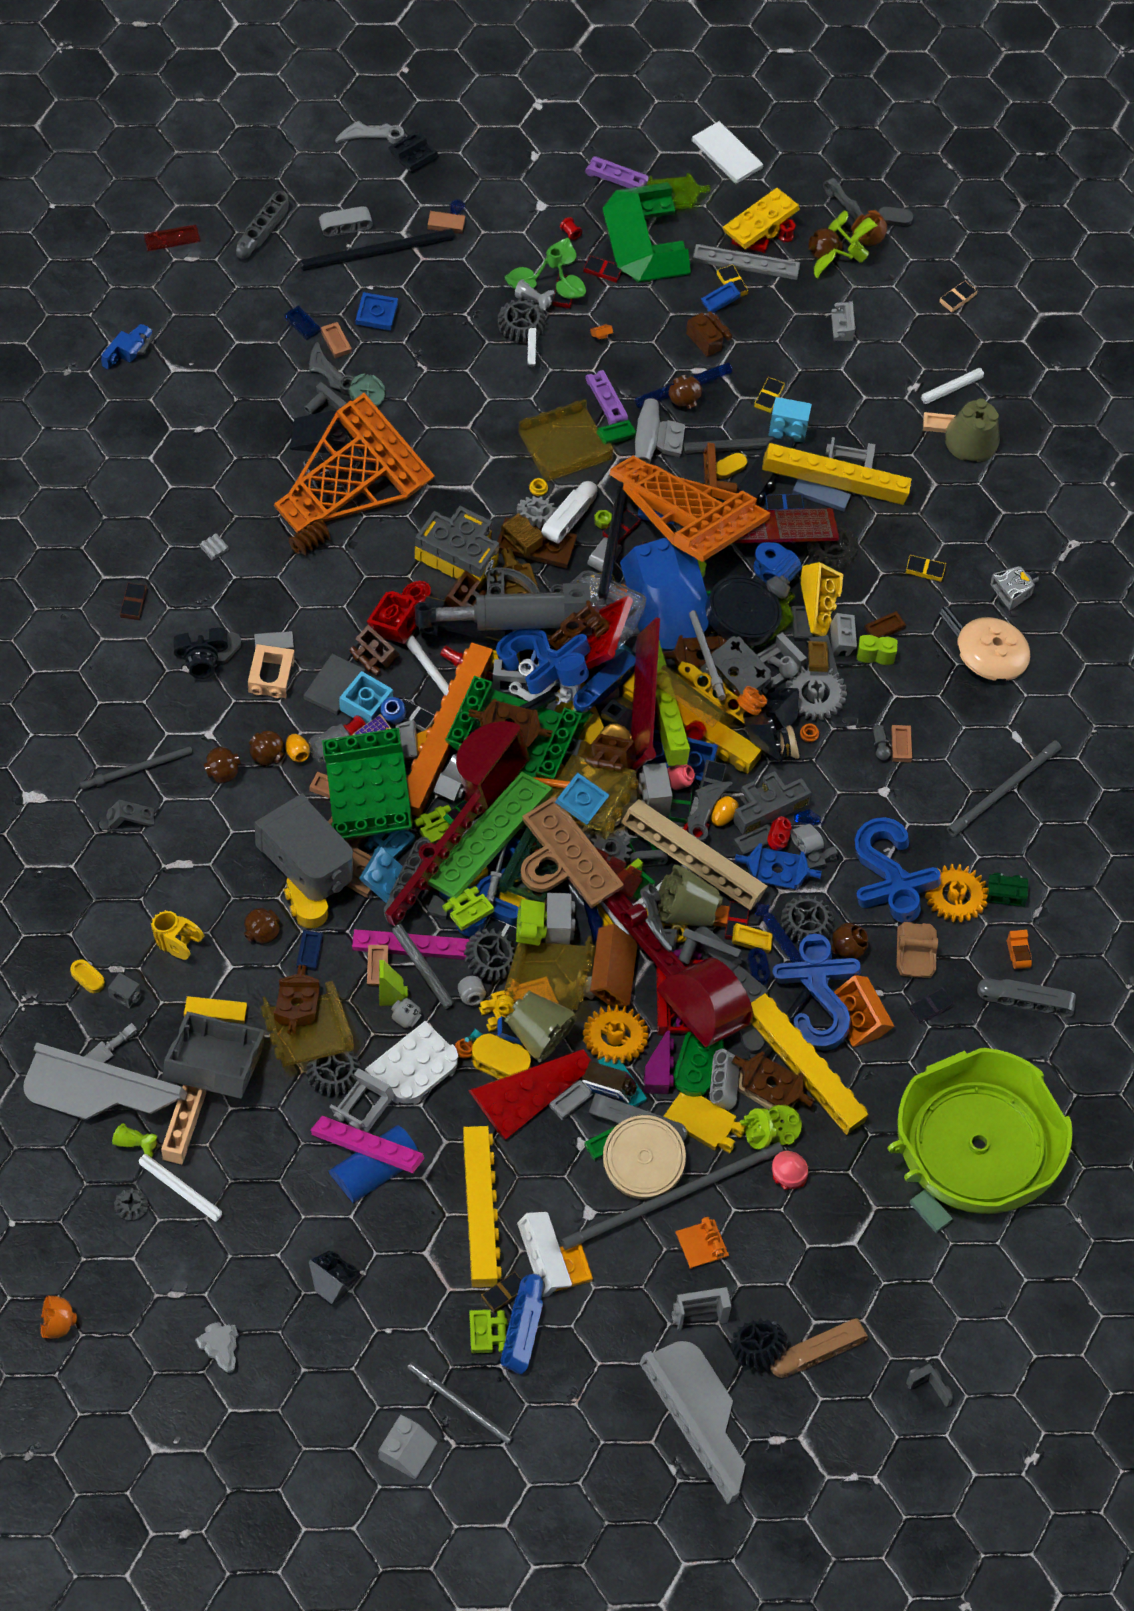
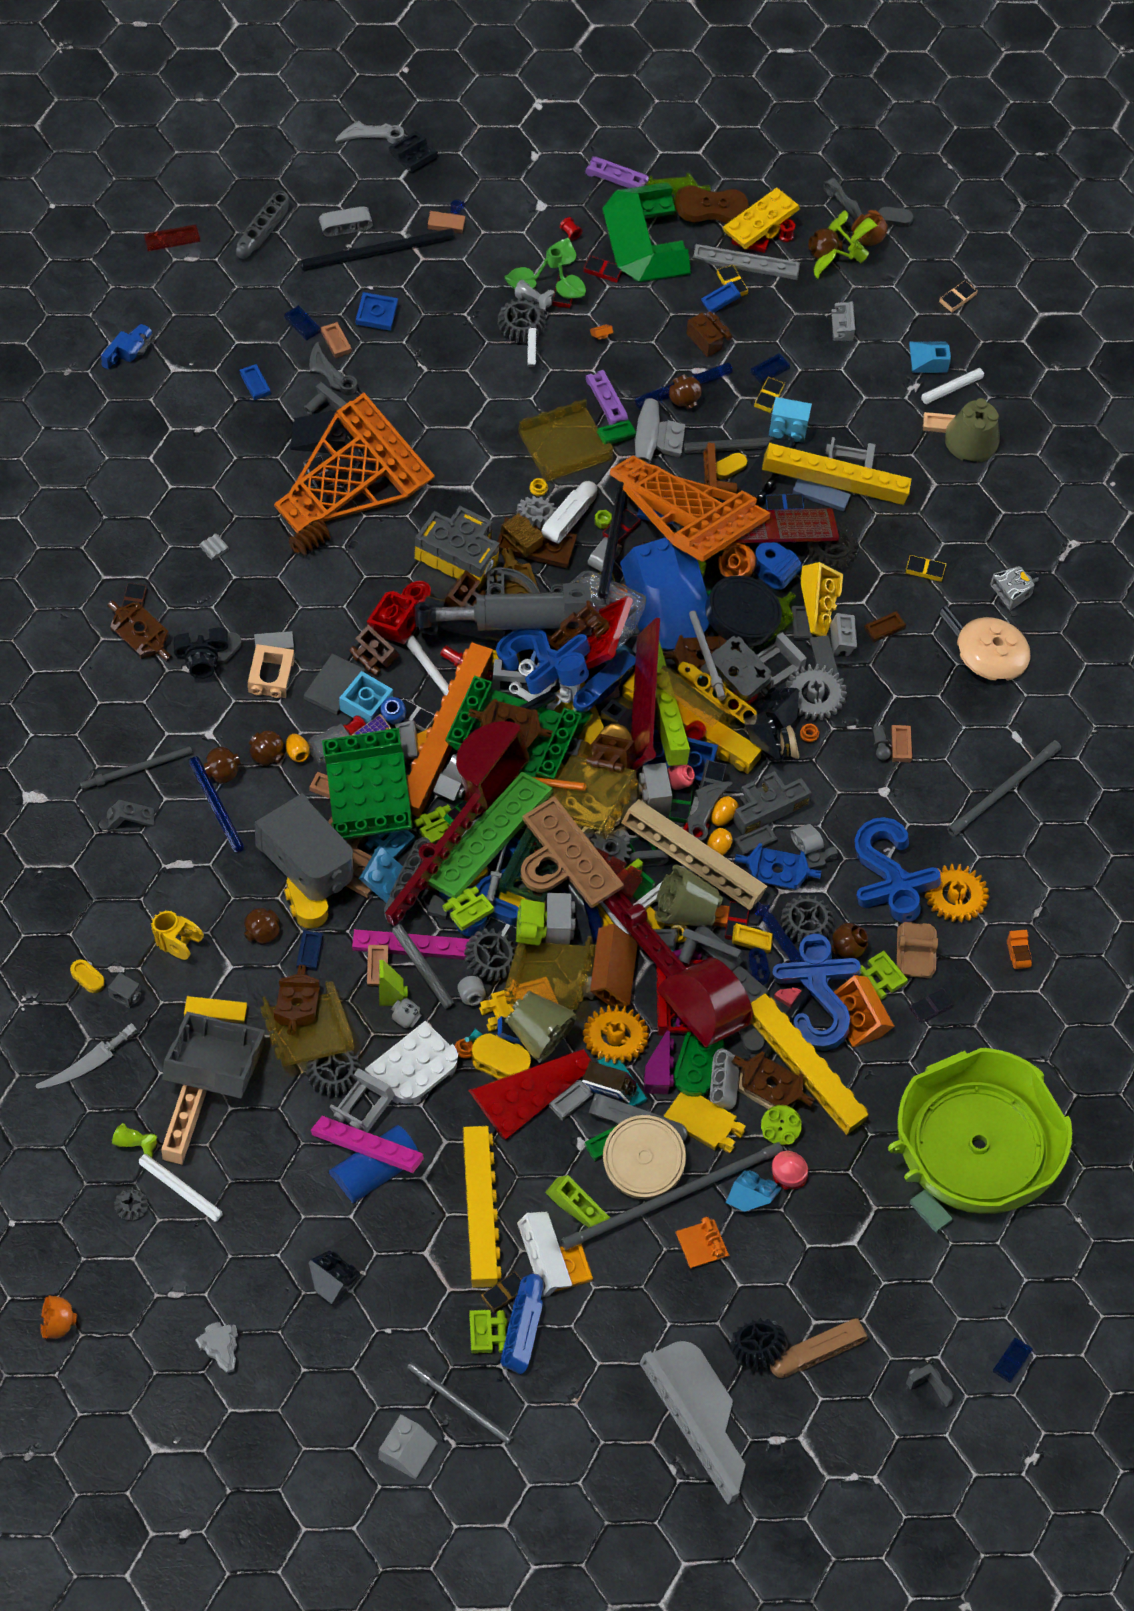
light grey piece [24,1043,188,1120] -> none
sand green tile [349,374,385,407] -> none
yellow plate [494,995,514,1014] -> none
dark azure plate [555,772,609,825] -> none
dark grey piece [640,884,672,951] -> none
light grey panel [672,1287,731,1331] -> none
white tile [692,121,763,184] -> none
orange wheel [737,686,767,715] -> none
lime plate [740,1108,776,1149] -> none
dark grey cone [766,575,790,599] -> none
light grey bar [767,654,799,678] -> none
red plate [767,816,792,851] -> none
clear blue tile [794,809,821,825] -> none
pearl gold tile [808,641,828,672] -> none
lime brick [857,635,898,665] -> none
dark grey piece [977,978,1076,1017] -> none
dark green brick [986,873,1029,907] -> none
none -> reddish brown plate [107,600,172,662]
none -> clear blue axle [189,756,244,852]
none -> blue tile [240,364,271,400]
none -> lime slope [545,1175,610,1228]
none -> reddish brown plate [675,185,750,224]
none -> light orange animal [707,828,733,856]
none -> orange cylinder [718,543,757,577]
none -> dark azure slope [726,1170,781,1212]
none -> clear blue tile [750,353,790,384]
none -> coral tile [774,987,802,1007]
none -> lime plate [860,951,908,1000]
none -> dark azure slope [909,342,951,373]
none -> clear blue tile [992,1337,1033,1383]

